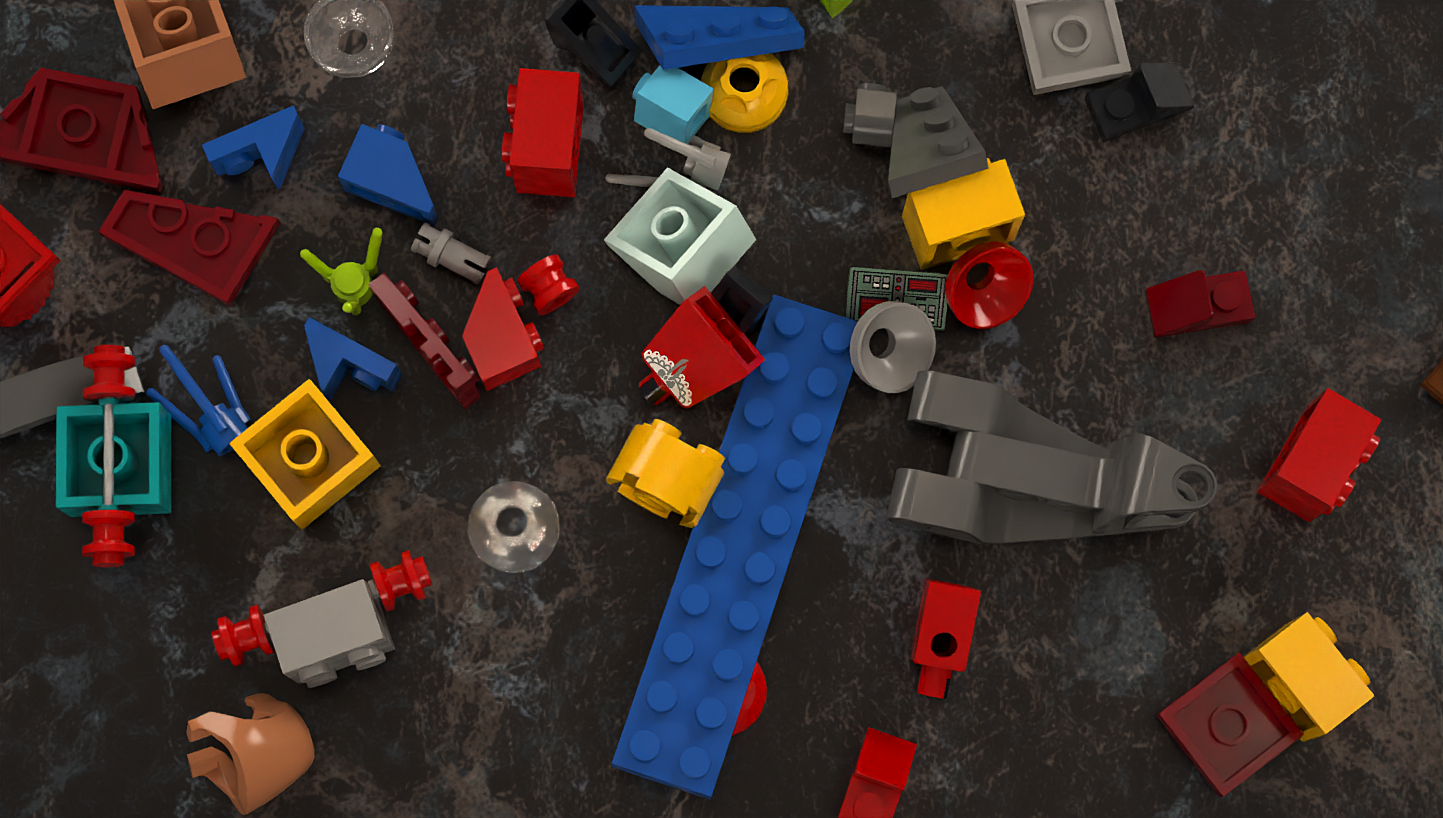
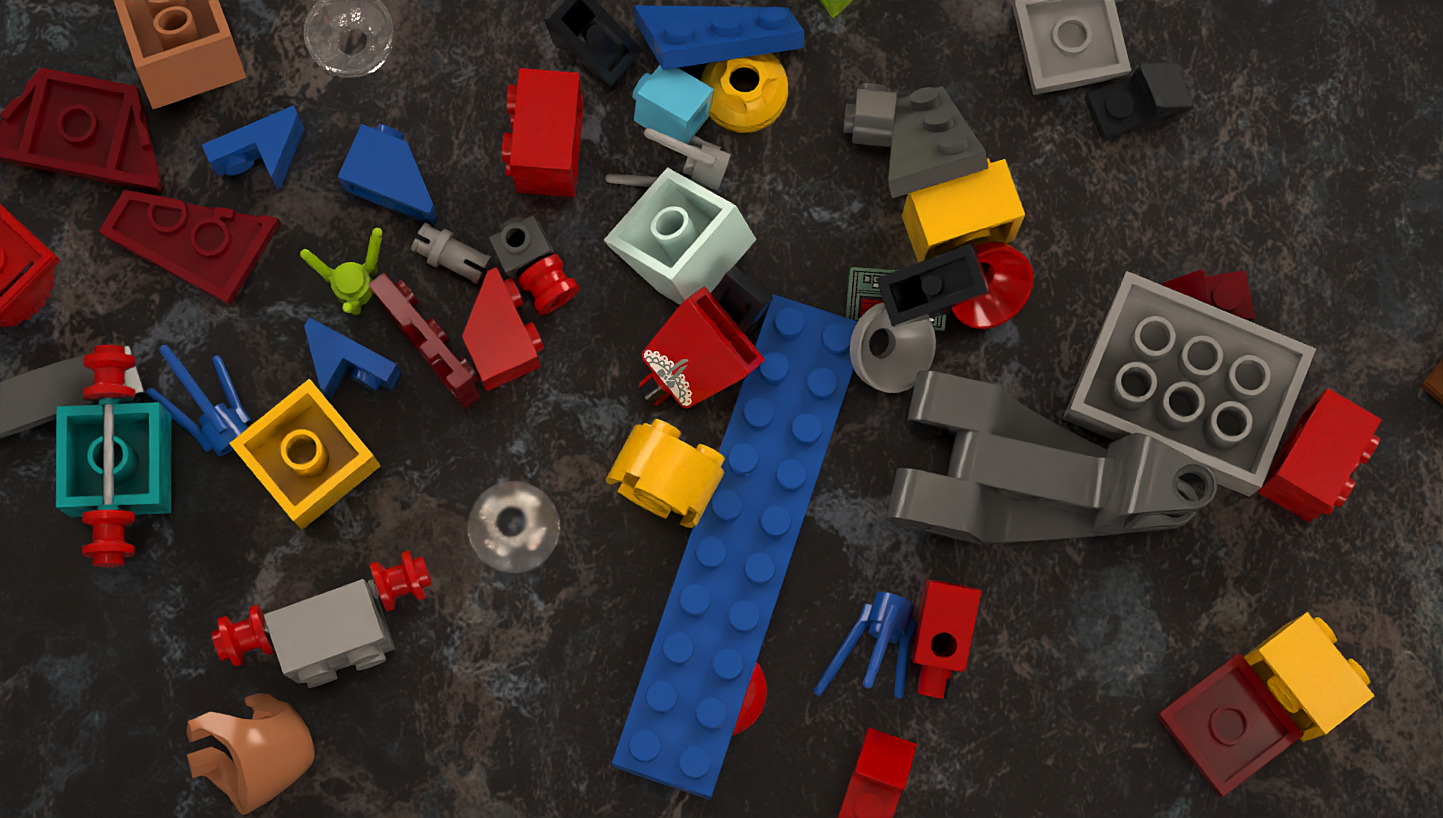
none -> dark grey plate [489,215,555,278]
none -> blue plant [813,592,917,699]
none -> black slope [876,244,991,327]
none -> light grey slope [1063,271,1316,497]

